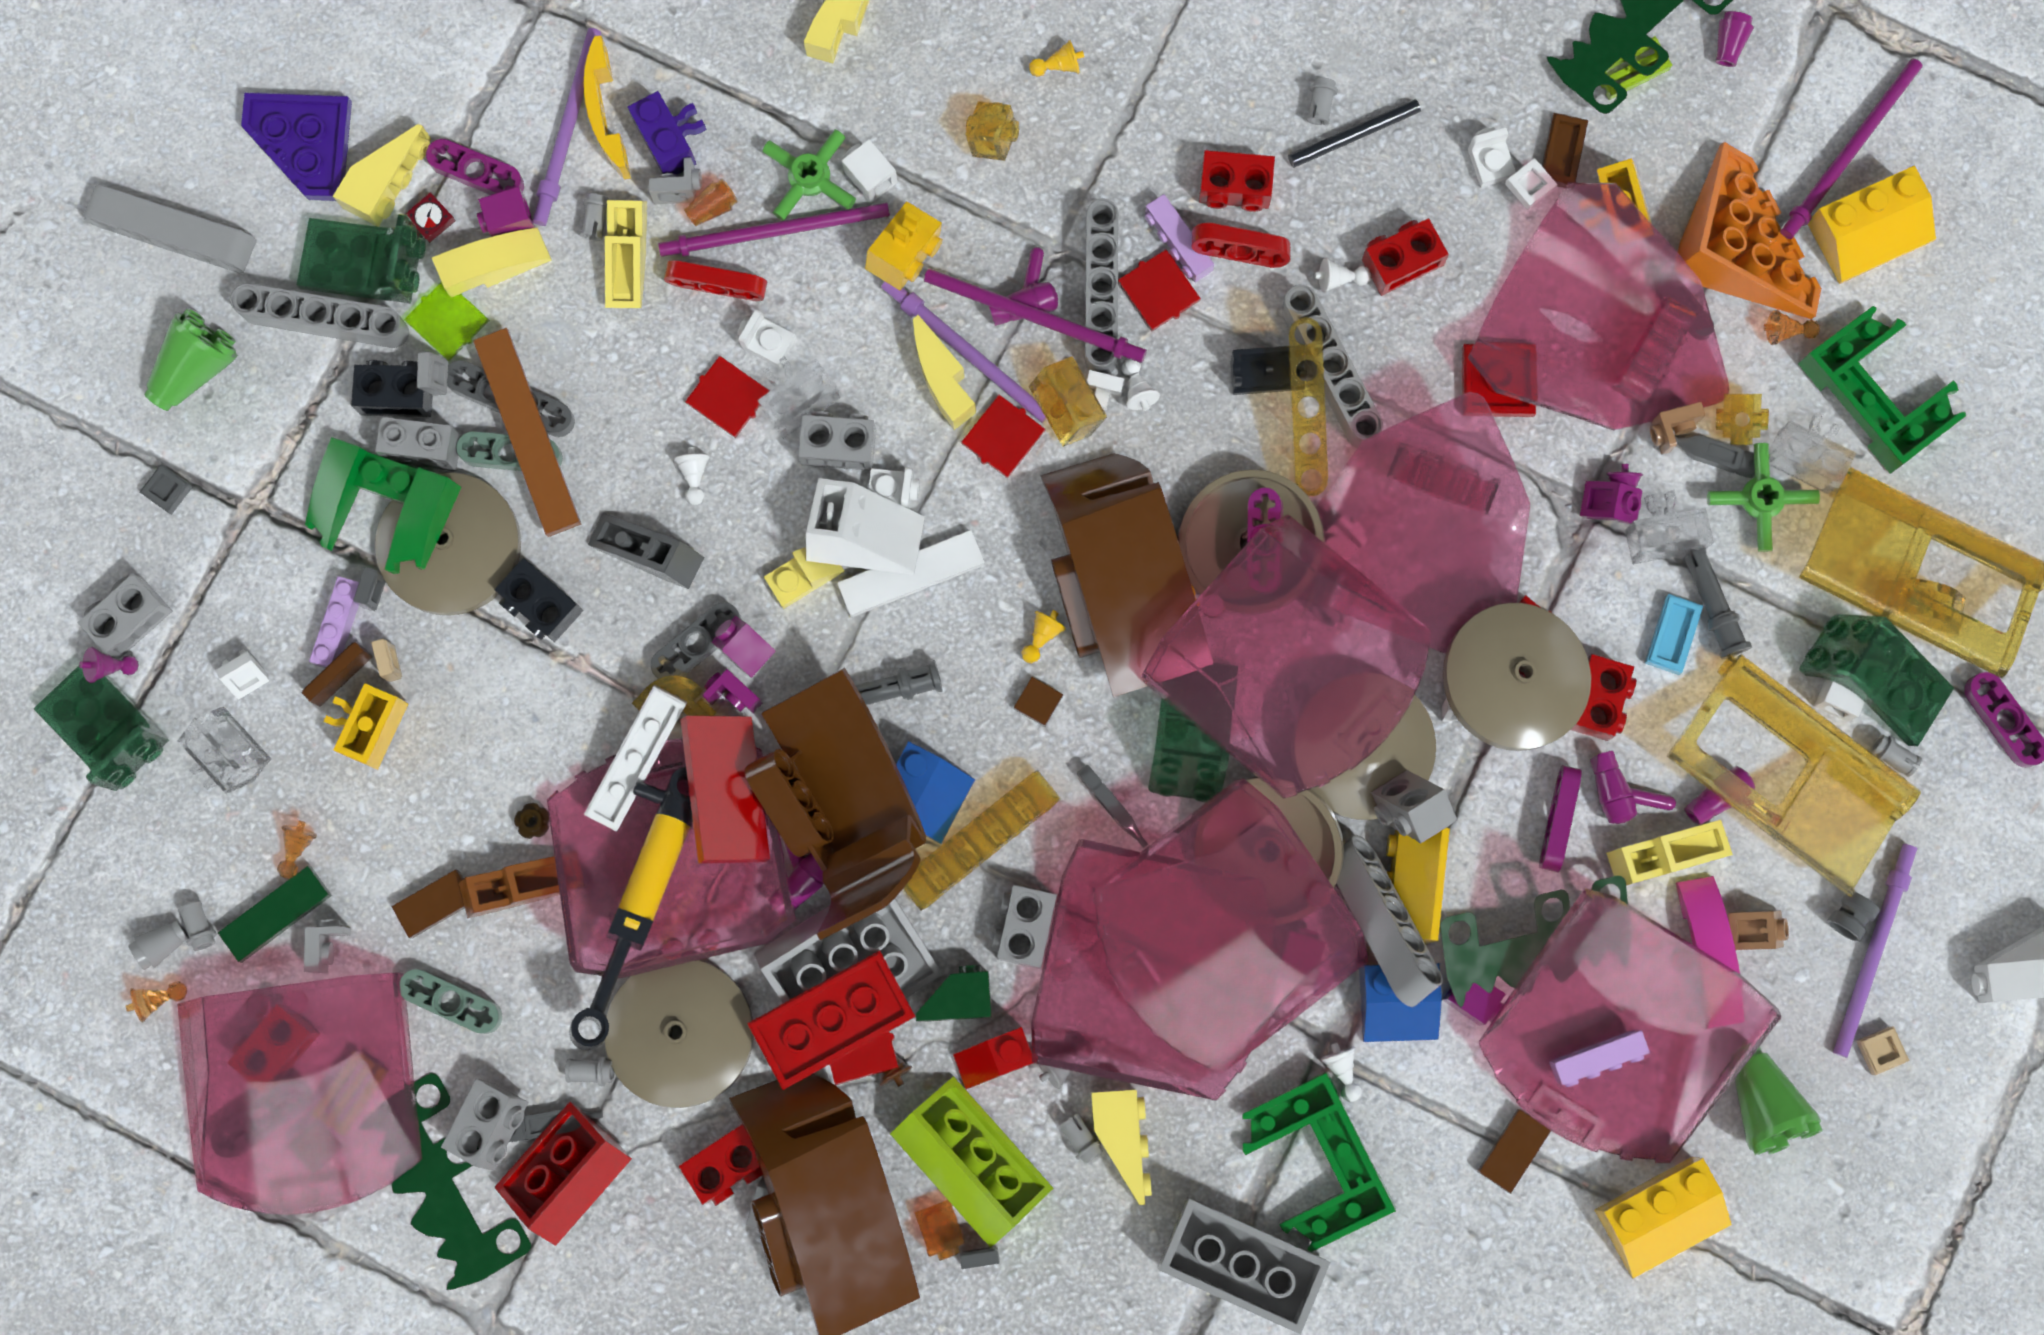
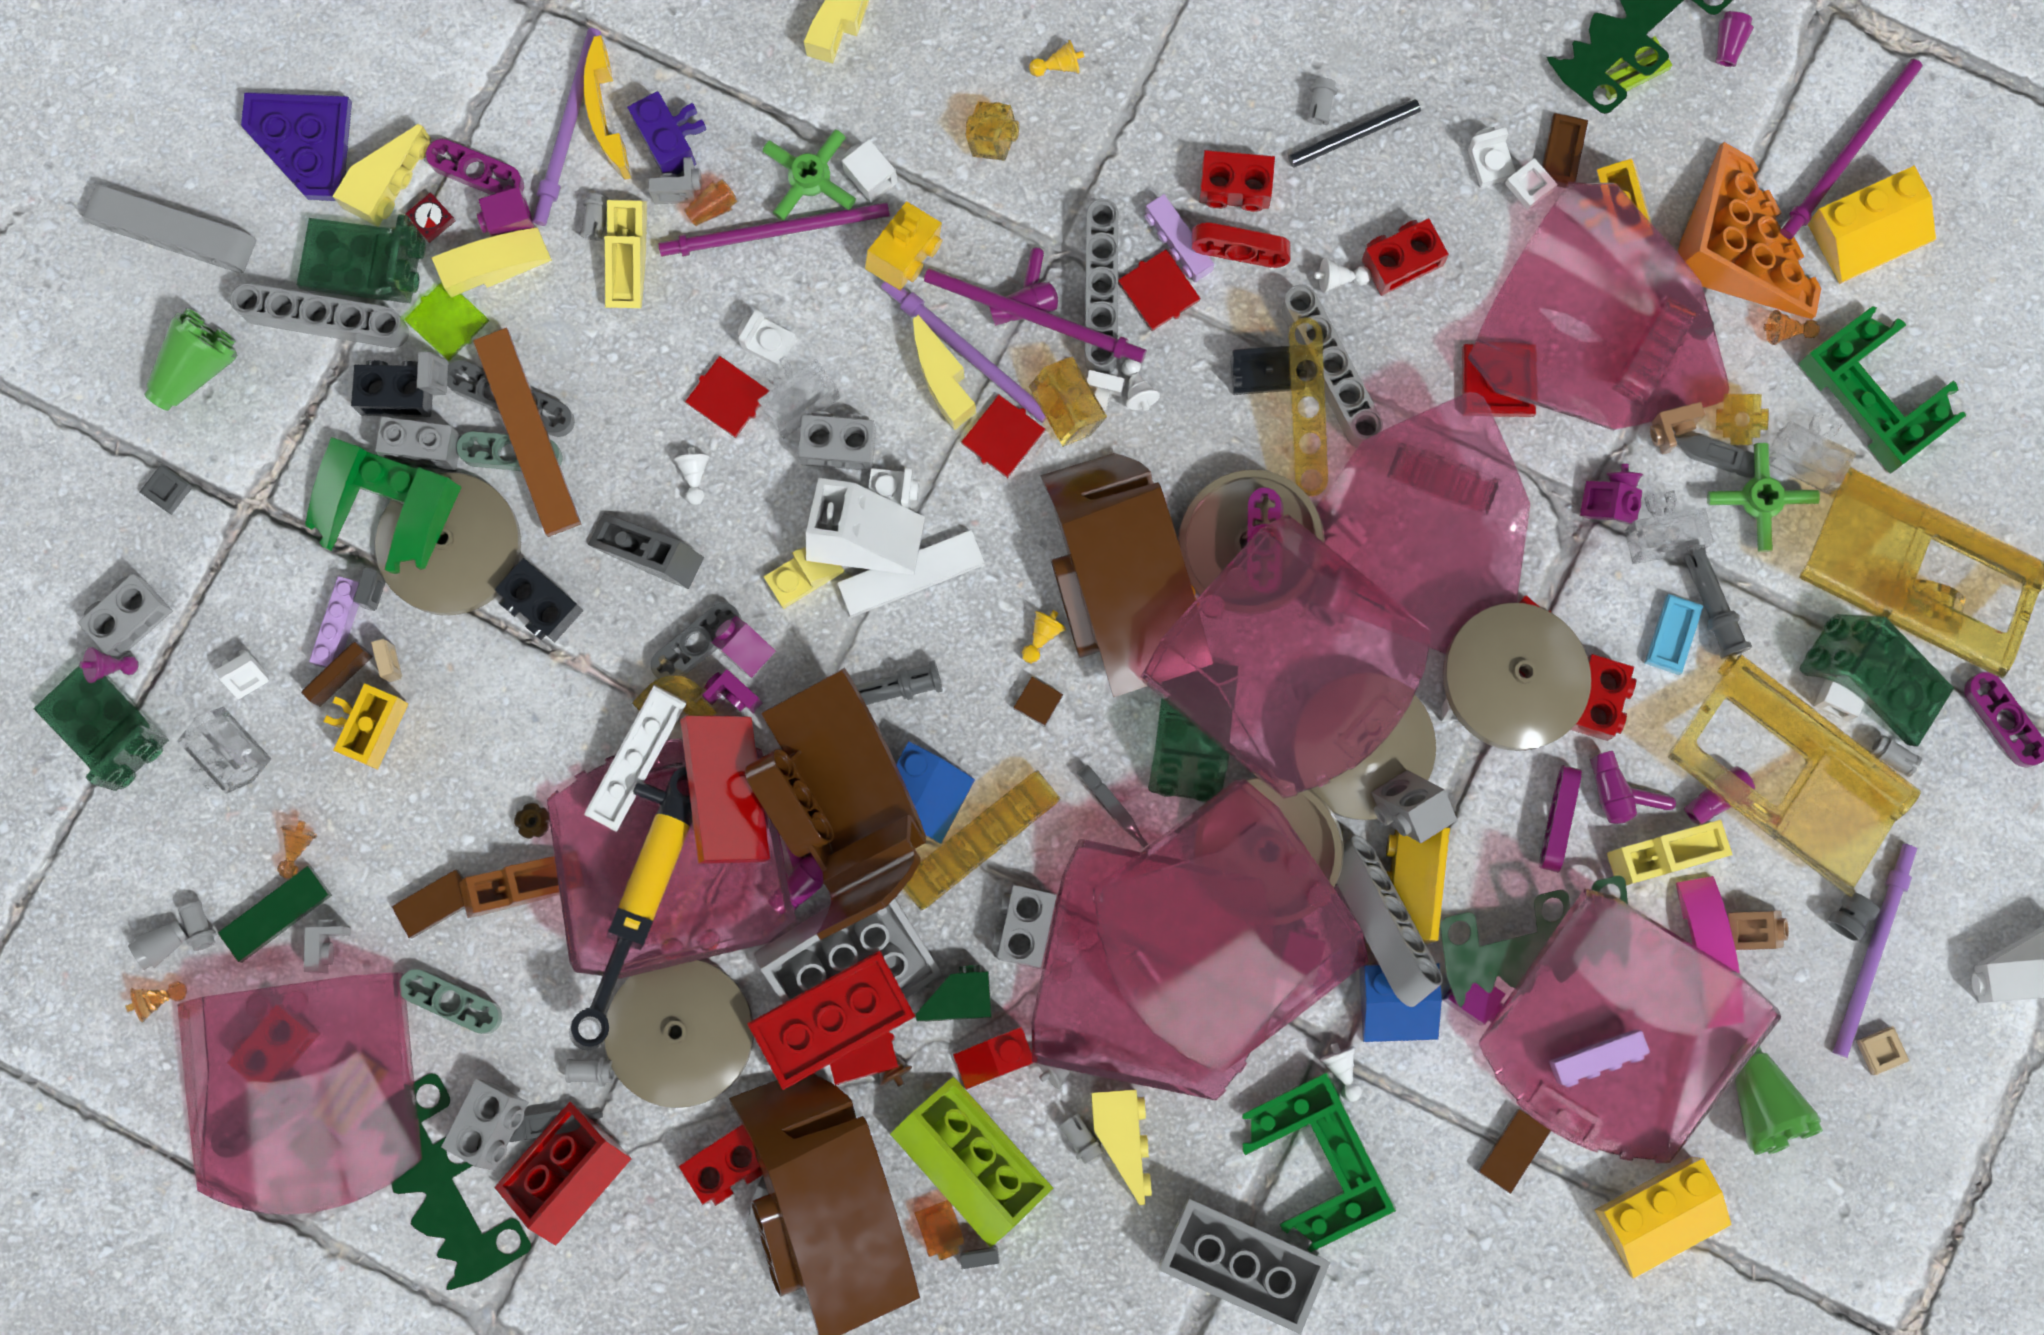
red beam [664,260,768,301] -> none

